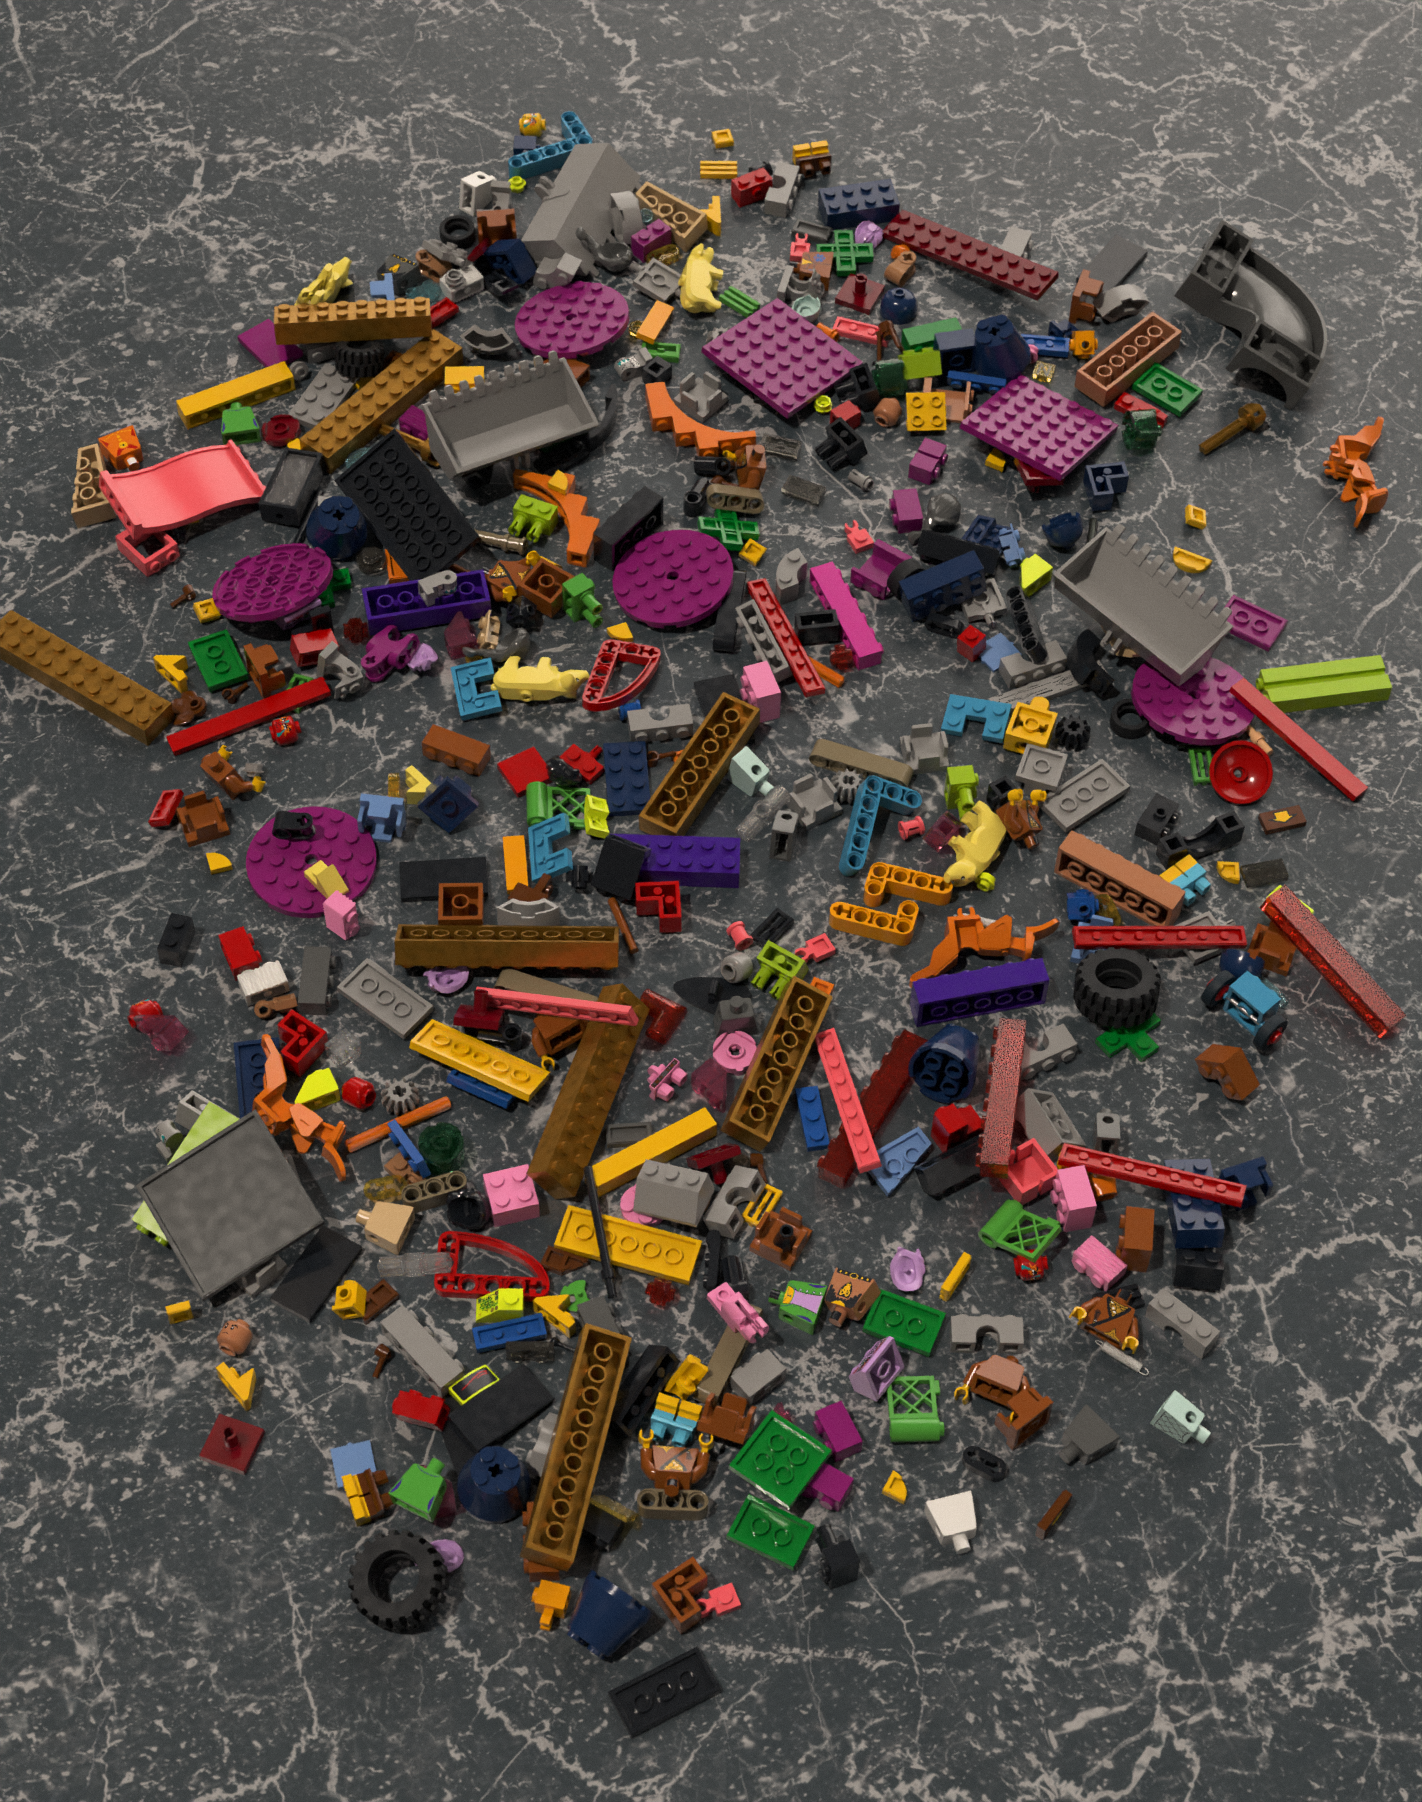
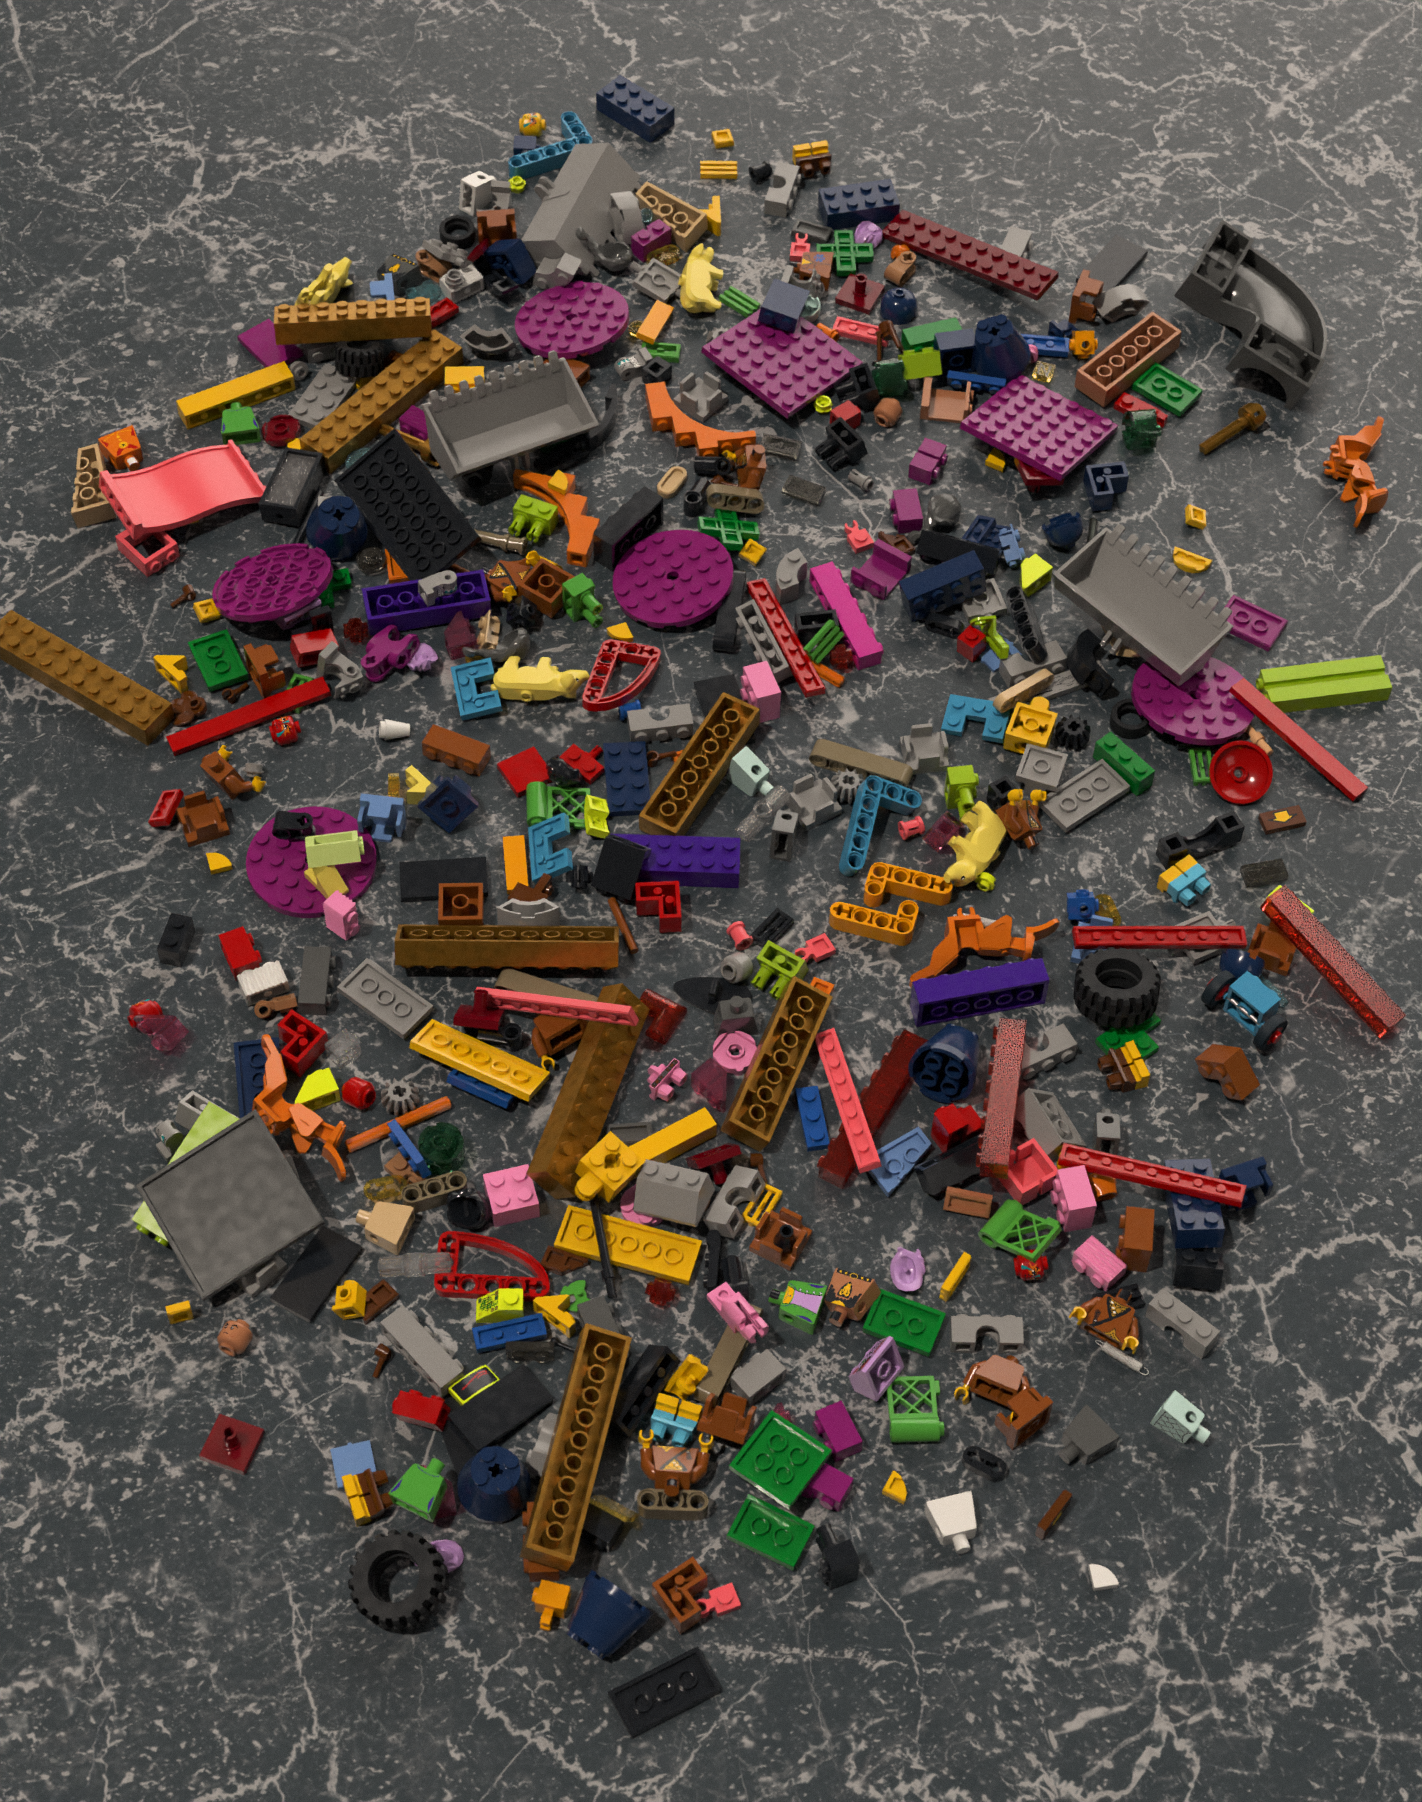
yellow slope [216,1362,256,1412] -> none
lavender hat [423,966,469,993] -> none
red brick [731,167,773,208] -> none
black tyre [887,559,925,598] -> none
yellow hinge [906,392,947,431] -> none
nougat brick [1054,831,1186,926] -> none
black brick [1134,793,1180,846] -> none
yellow tile [1216,861,1240,884] -> none
none -> yellowish green window [305,830,365,868]
none -> white cone [379,719,410,740]
none -> yellow brick [574,1131,644,1203]
none -> dark blue brick [596,75,675,143]
none -> tan tile [657,466,687,499]
none -> brick [758,278,810,334]
none -> bright green tile [803,619,845,664]
none -> reddish brown tile [878,531,916,556]
none -> nougat tile [943,1186,993,1219]
none -> lime piece [970,615,1009,659]
none -> tan beam [993,668,1054,713]
none -> white tile [1088,1564,1119,1591]
none -> green brick [1093,731,1155,796]
none -> reddish brown hips [1097,1040,1150,1093]

